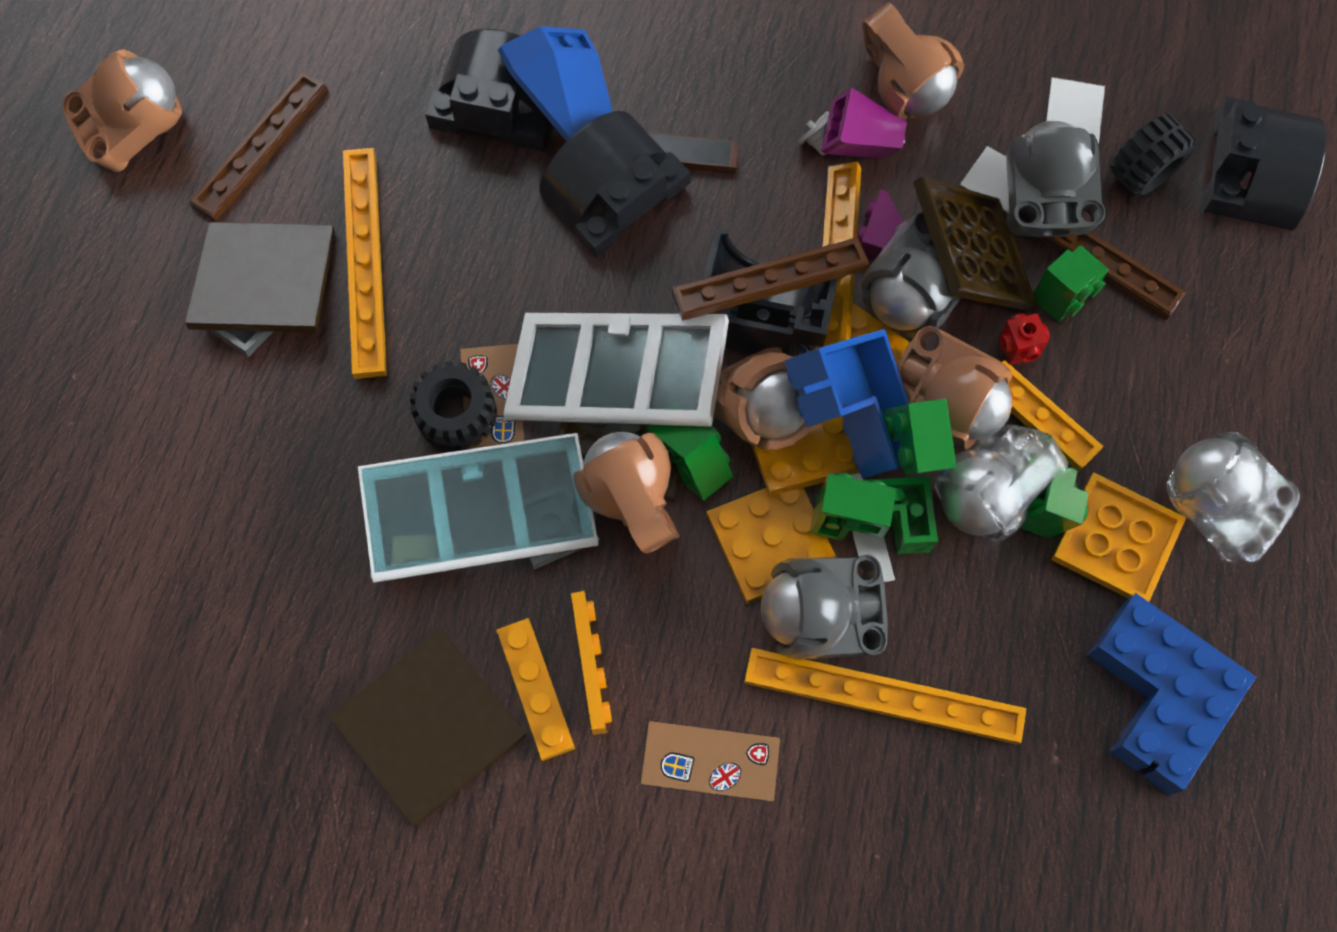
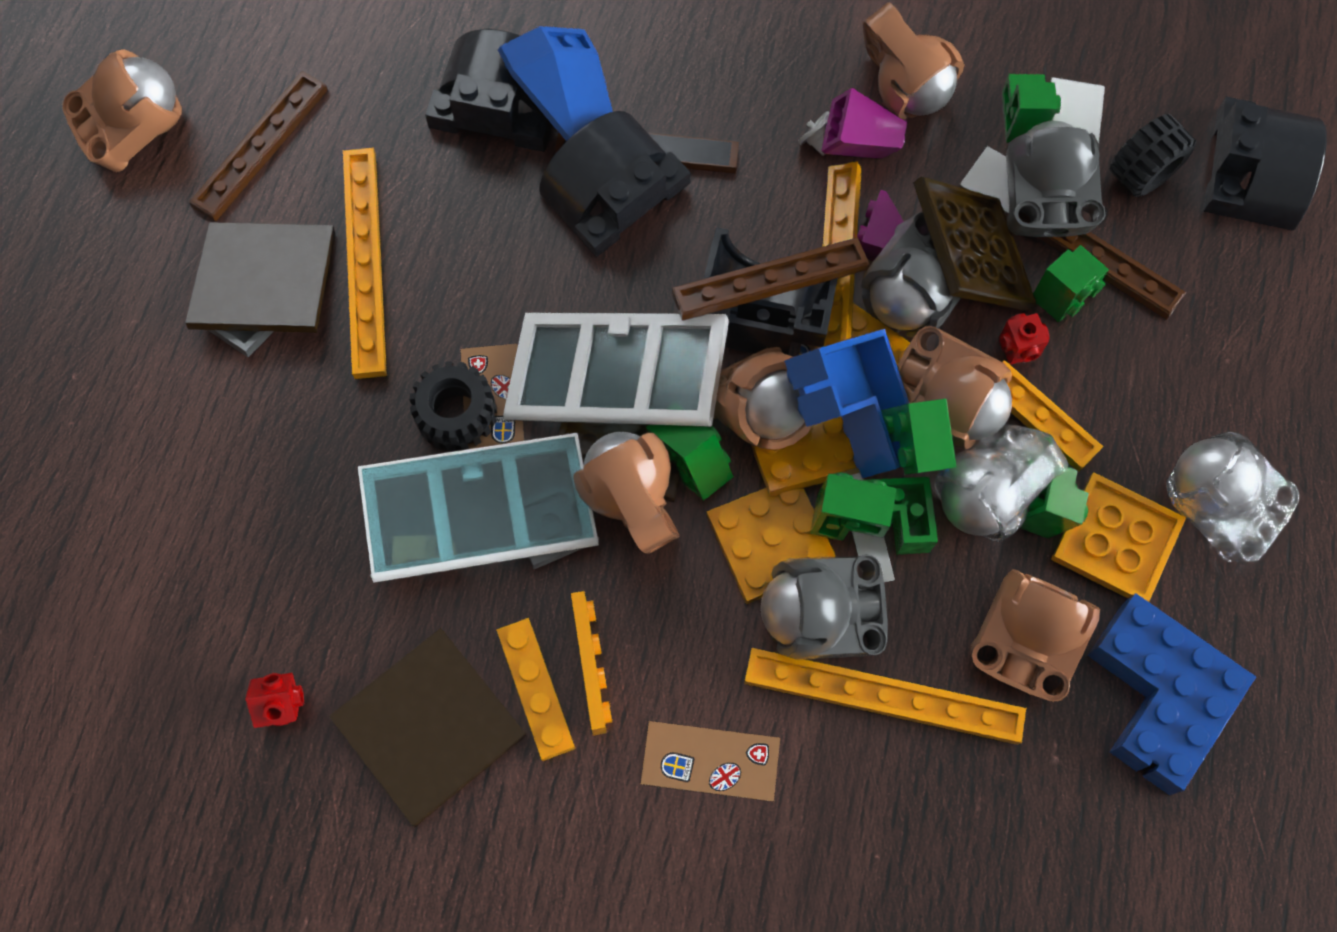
none -> red brick [245,672,304,728]
none -> nougat piece [970,569,1100,702]
none -> green brick [1002,74,1061,143]

